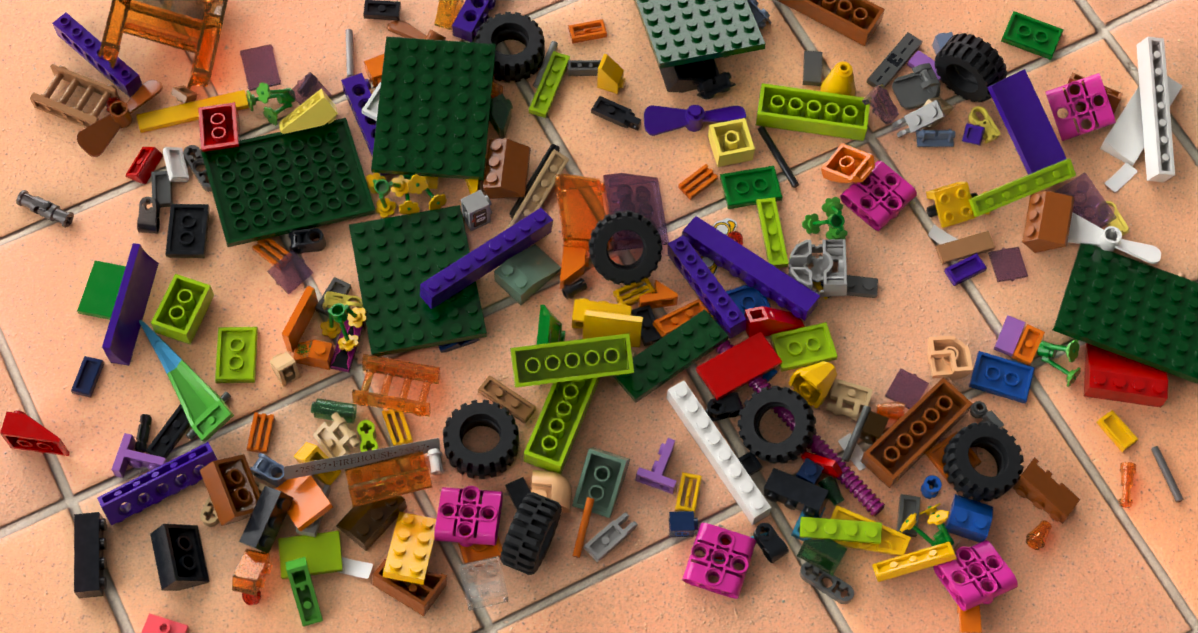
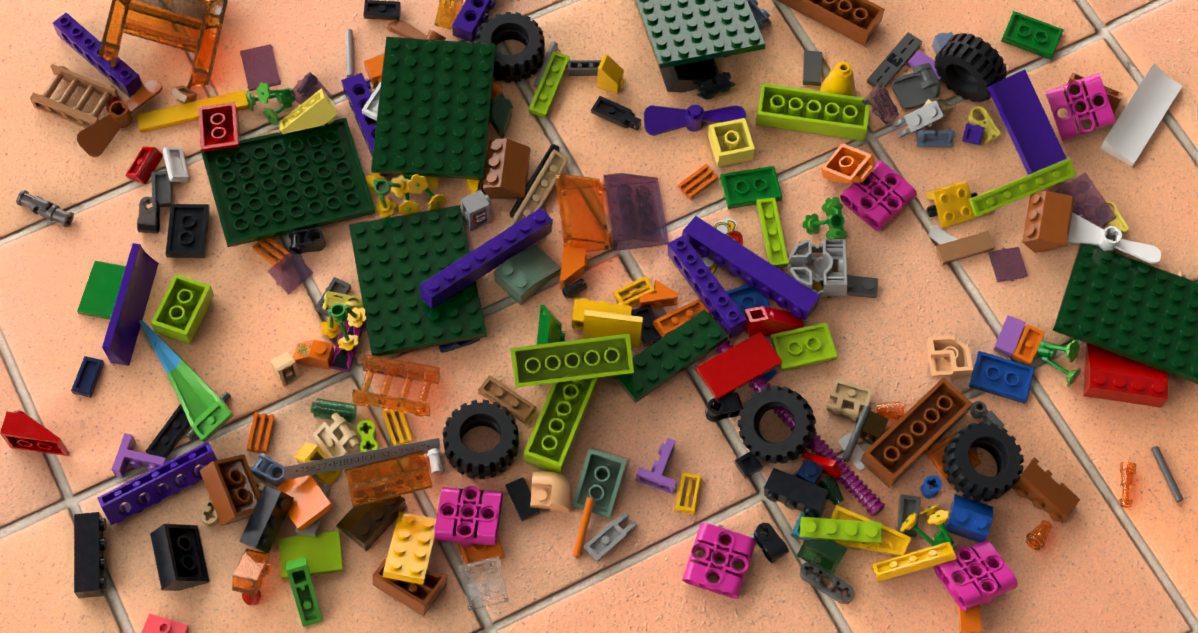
black axle [135,414,152,453] -> none
dark grey beam [183,145,212,192] -> none
lime tile [215,327,258,383] -> none
orange tile [282,286,318,352] -> none
white sticker [339,557,373,579] -> none
black tyre [500,492,562,575] -> none
orange tile [568,19,607,44] -> none
black tyre [589,210,663,285] -> none
white brick [666,381,771,525] -> none
dark blue brick [668,511,698,537] -> none
black bar [758,126,799,188] -> none
yellow cone [788,361,837,408] -> none
piece [885,368,929,409] -> none
dark purple tile [944,253,987,286] -> none
yellow tile [1096,410,1139,452] -> none
white sticker [1104,162,1137,192] -> none
white brick [1136,37,1175,182] -> none

